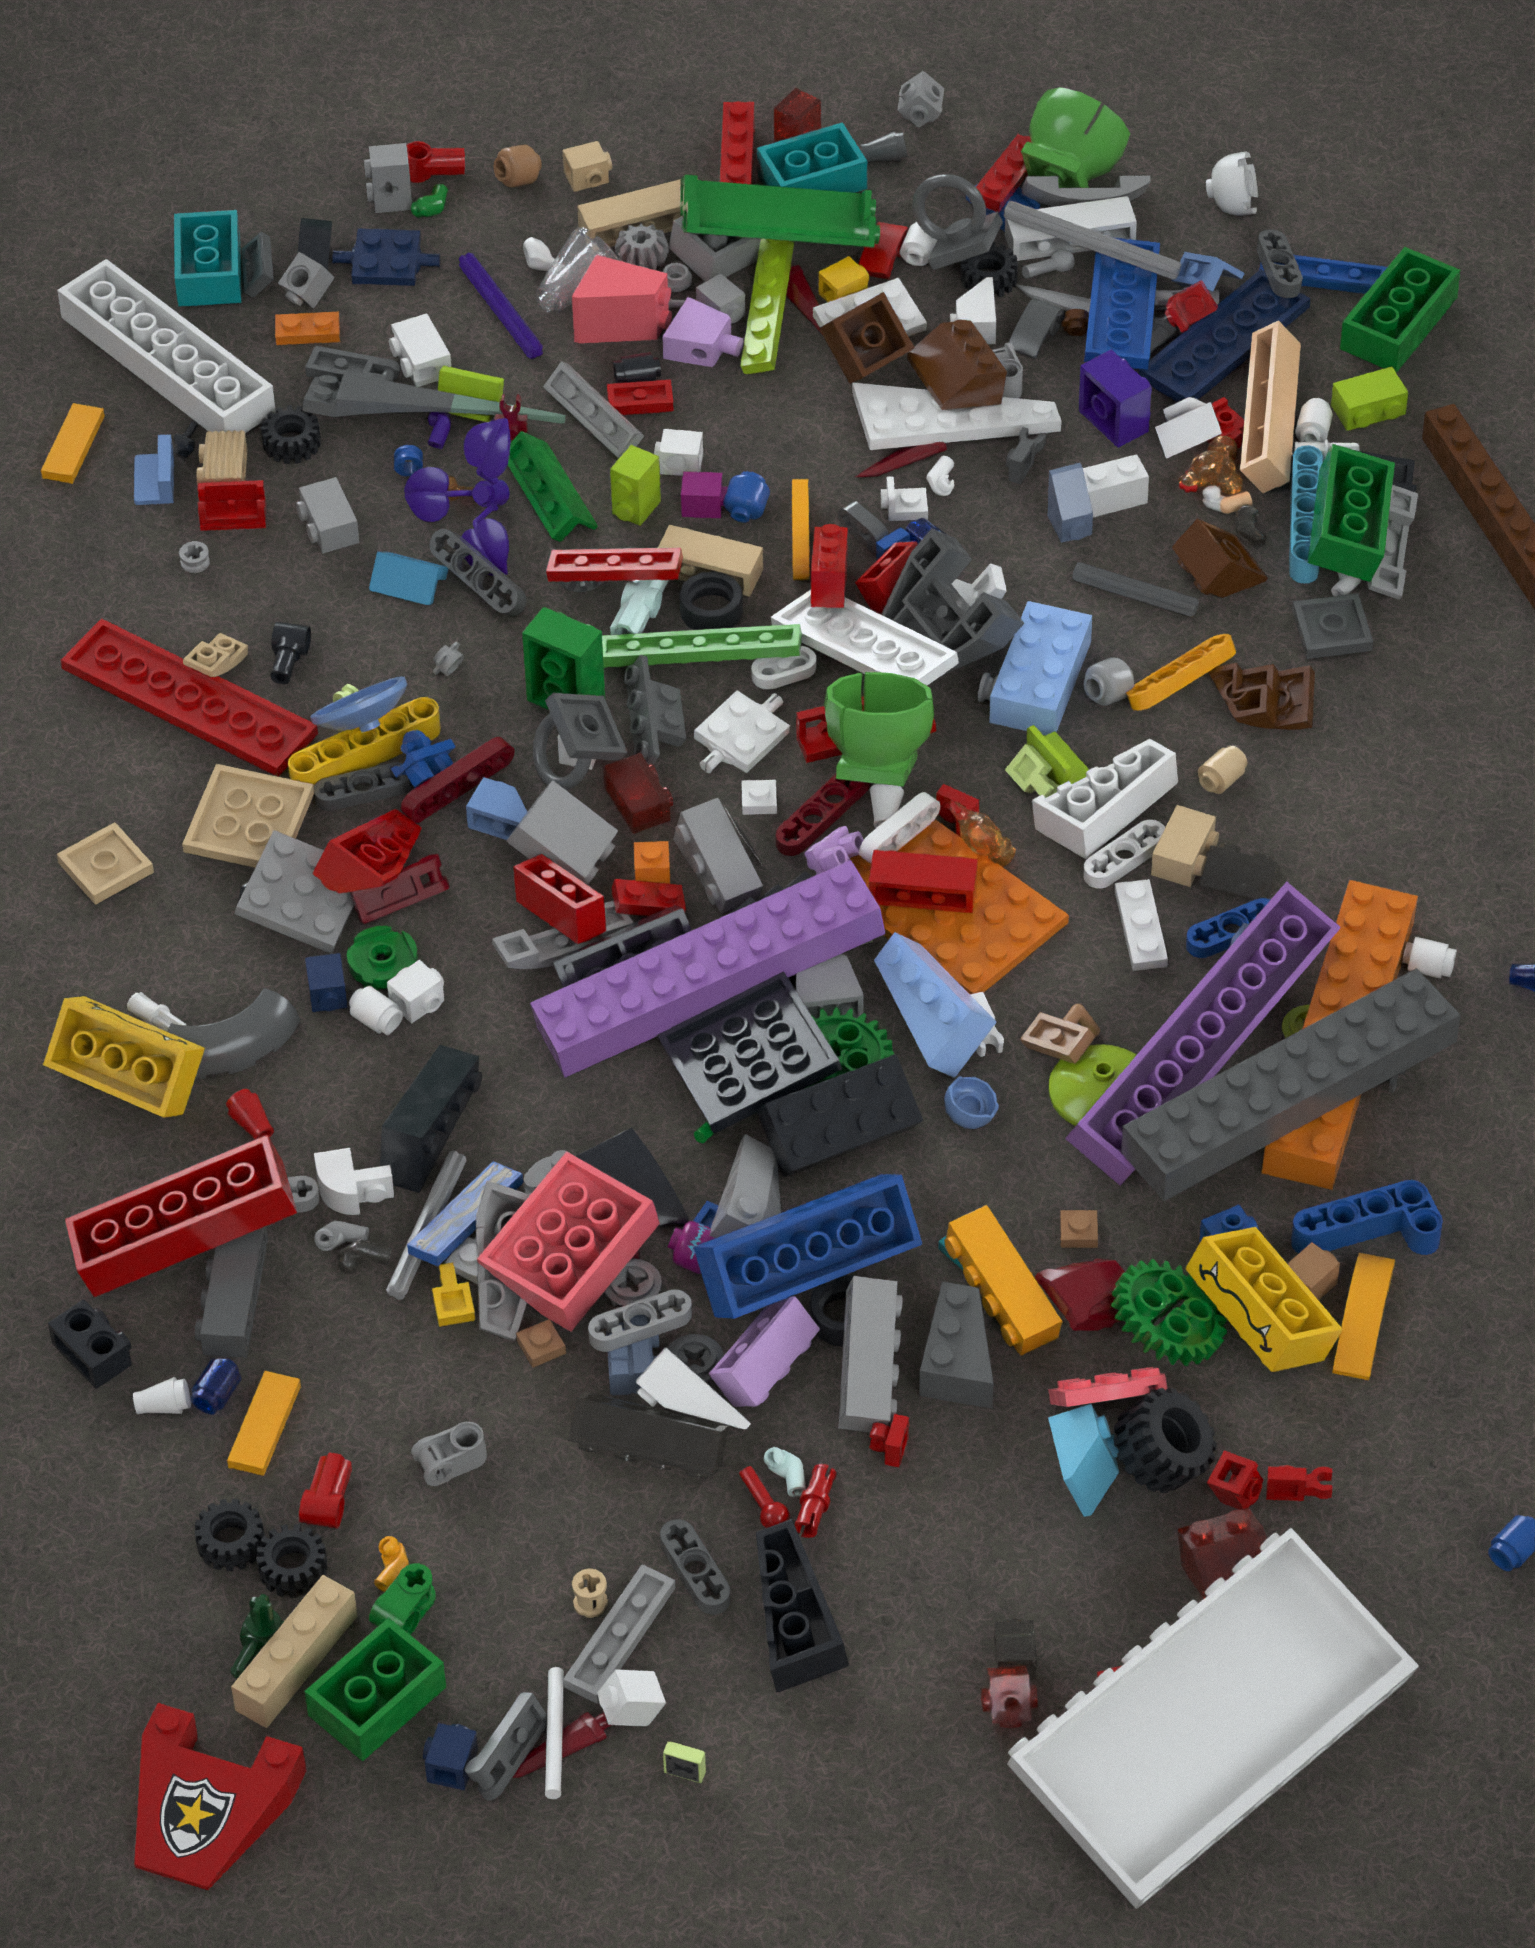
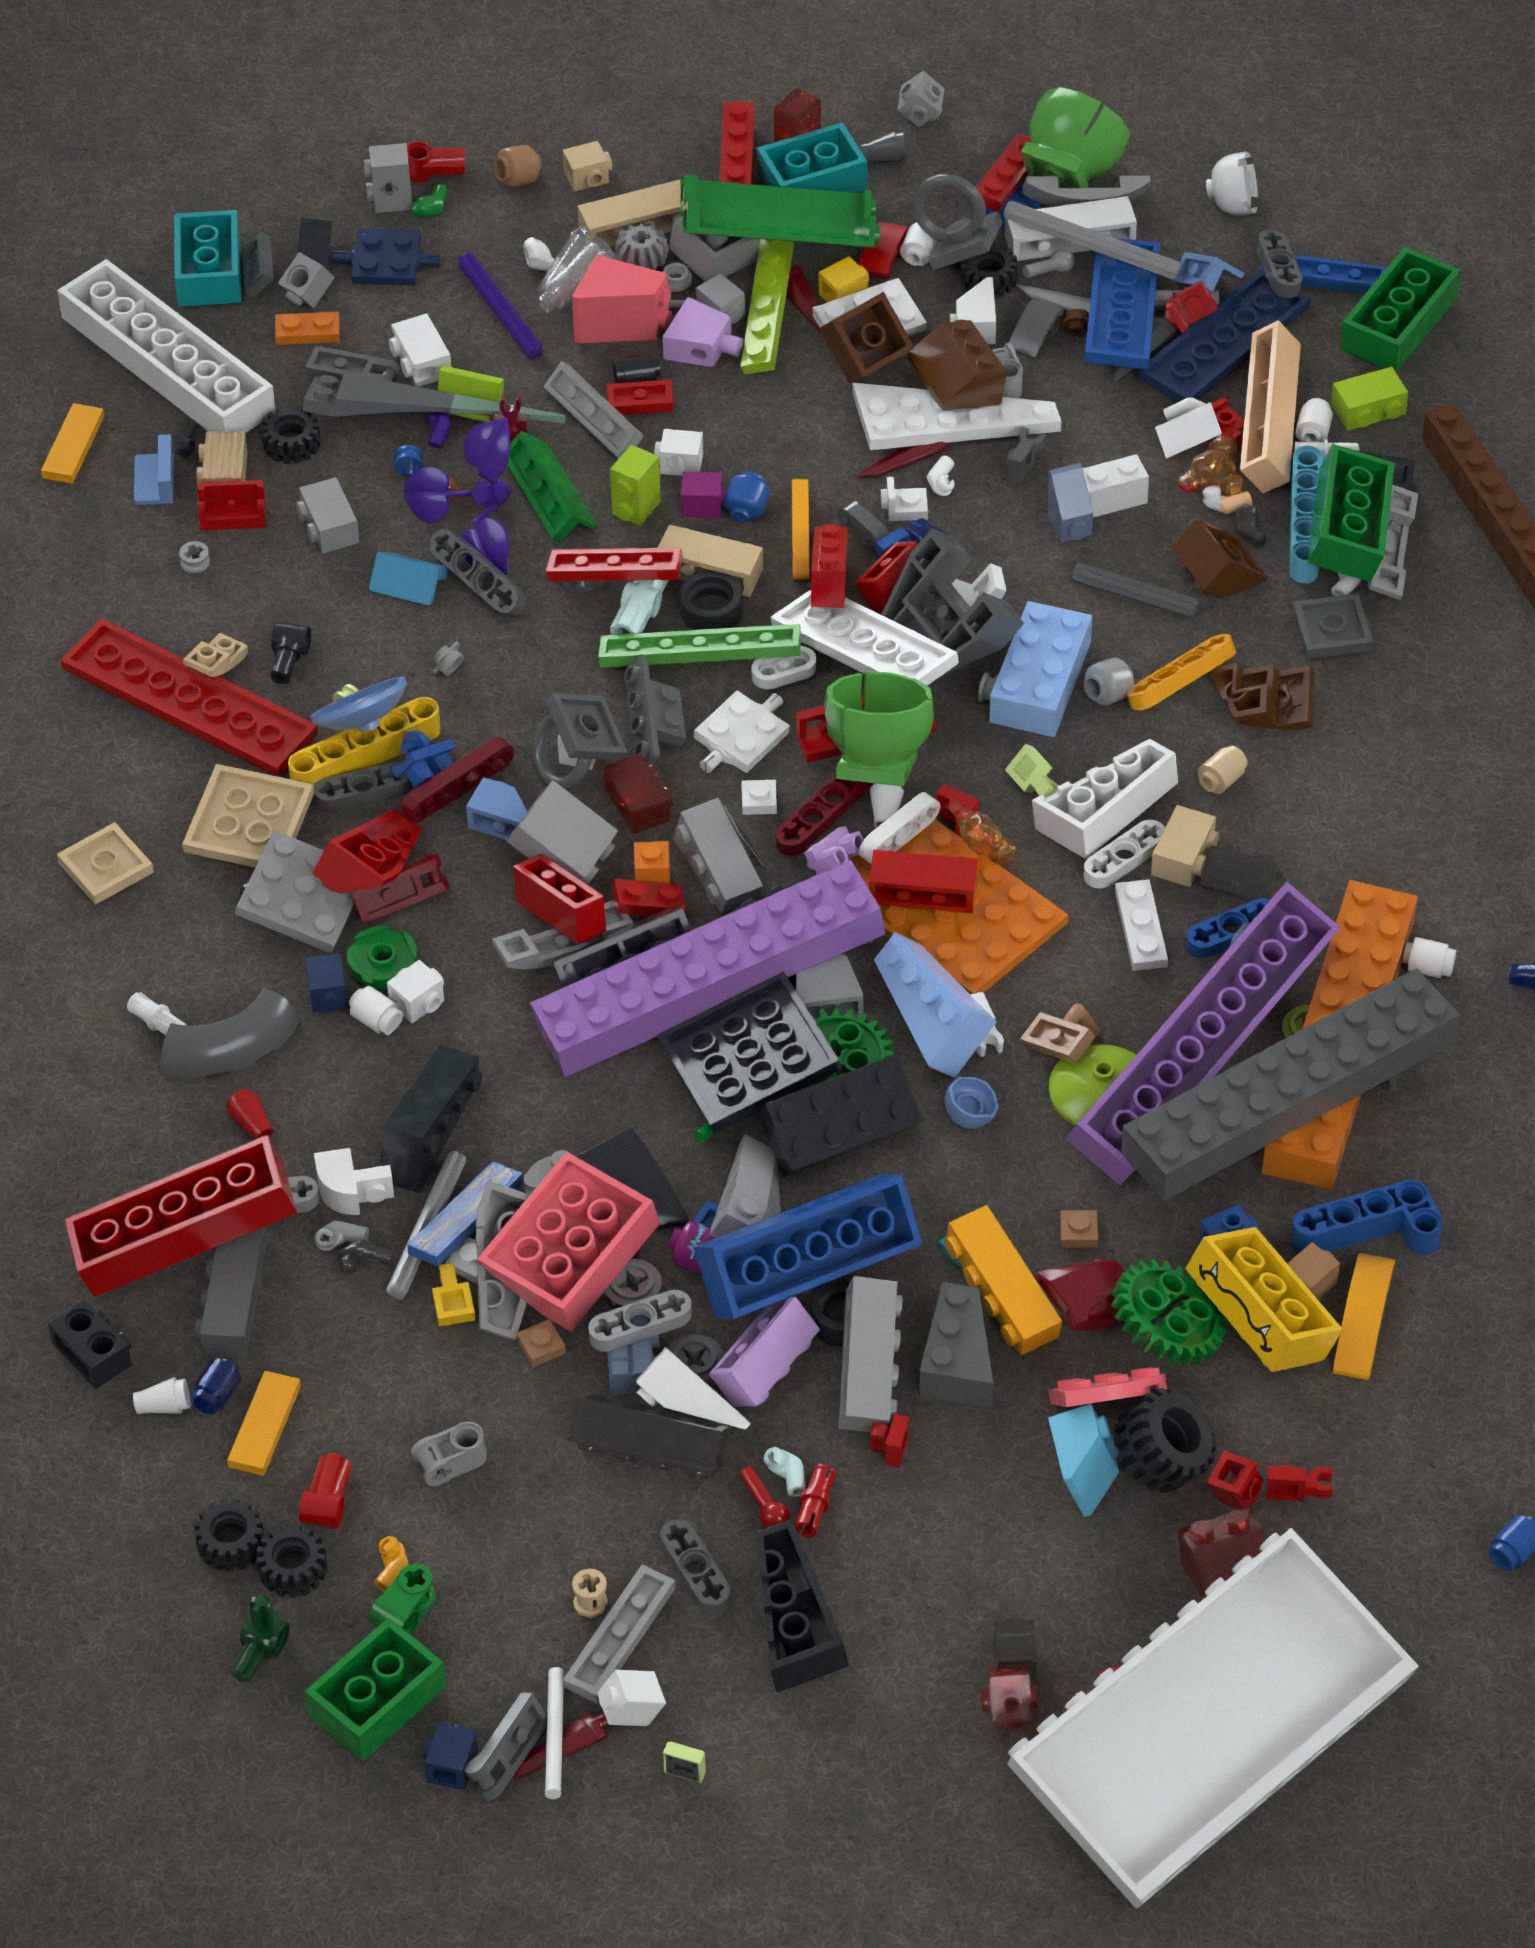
yellow brick [43,996,205,1118] -> none
red wedge [134,1703,306,1890] -> none
tan brick [231,1575,357,1728] -> none
green brick [522,607,605,710] -> none
lime panel [1027,725,1089,786] -> none
dark purple brick [1079,349,1152,448] -> none

